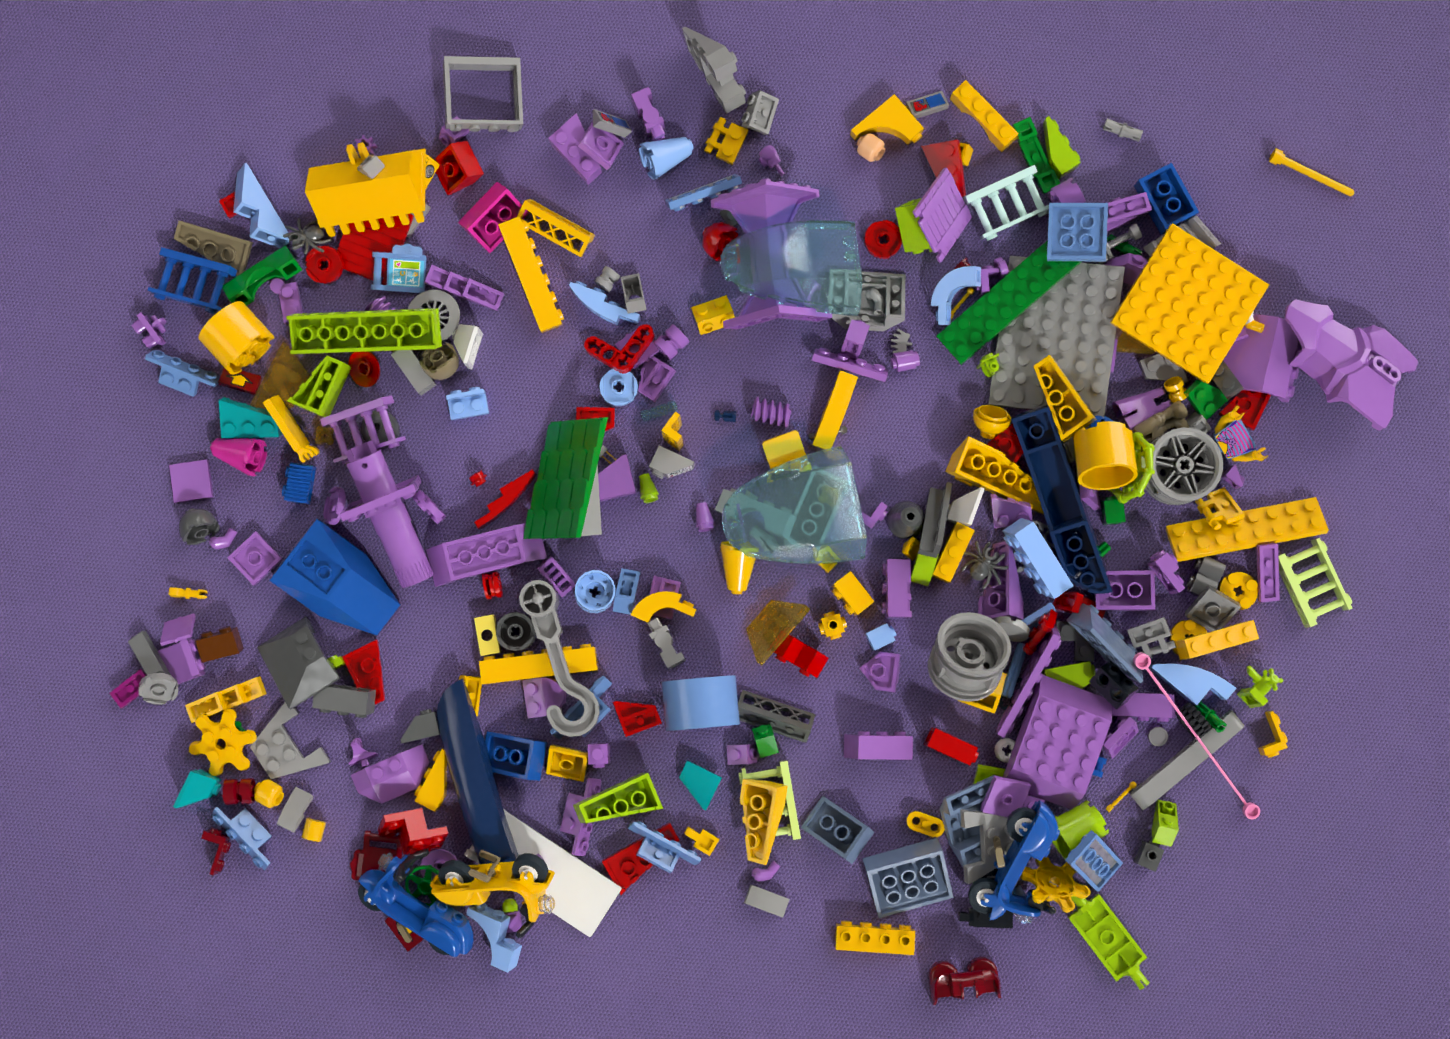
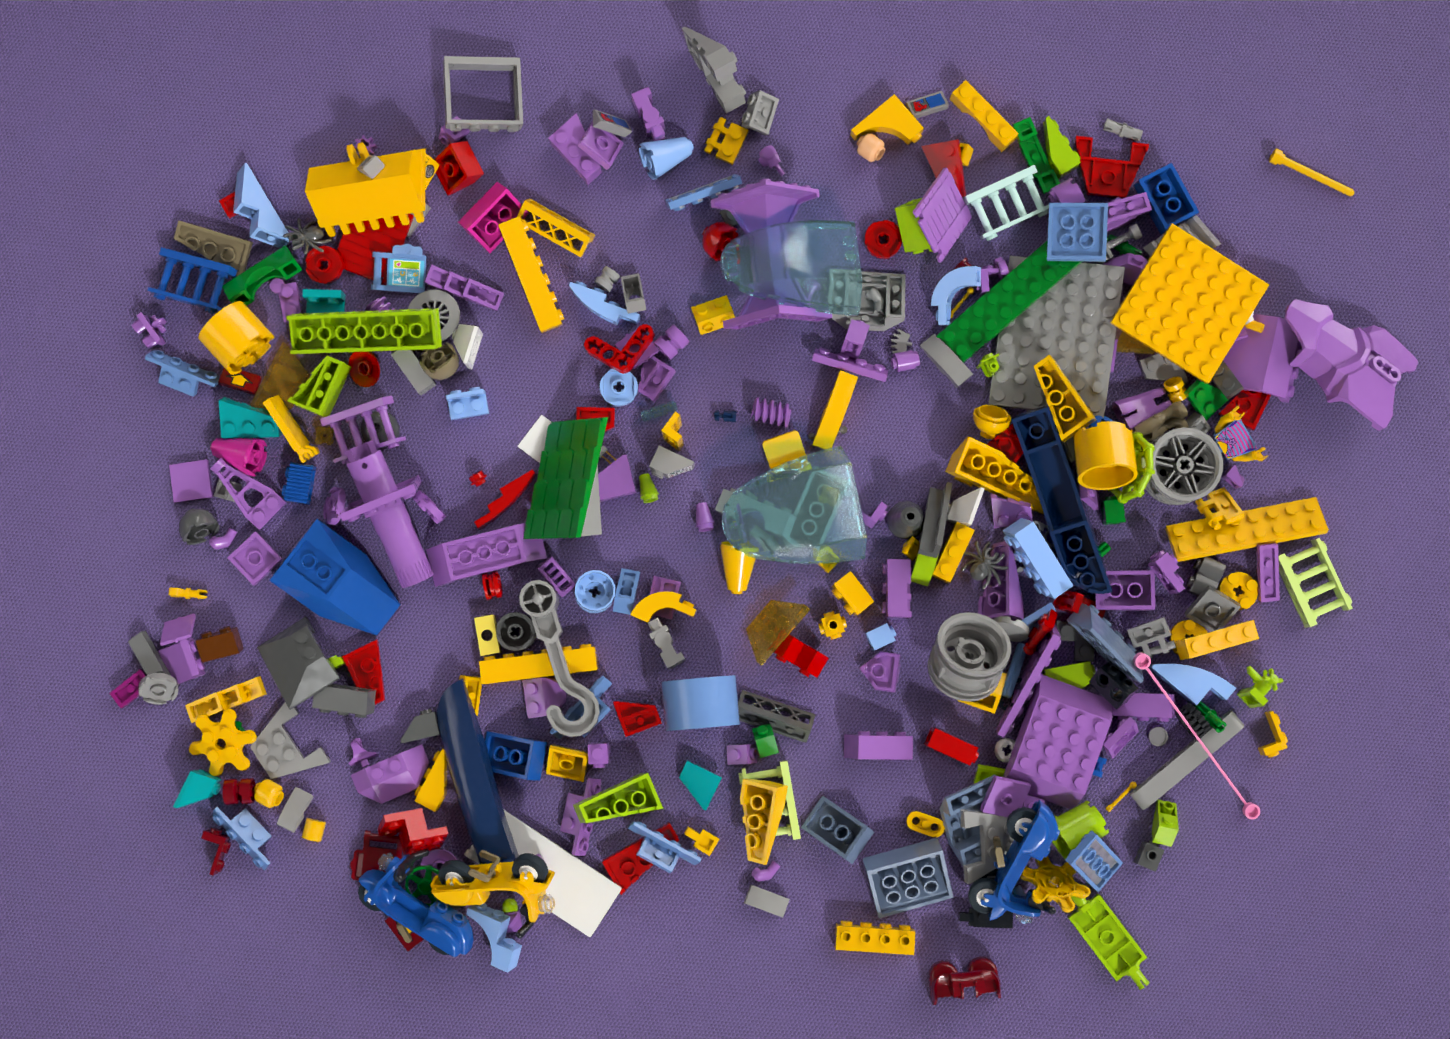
none -> medium lavender plate [210,458,287,530]
none -> light grey slope [214,478,242,502]
none -> teal bracket [302,289,346,313]
none -> white sticker [518,415,551,463]
none -> light grey slope [920,334,973,388]
none -> red wing [1074,136,1149,199]

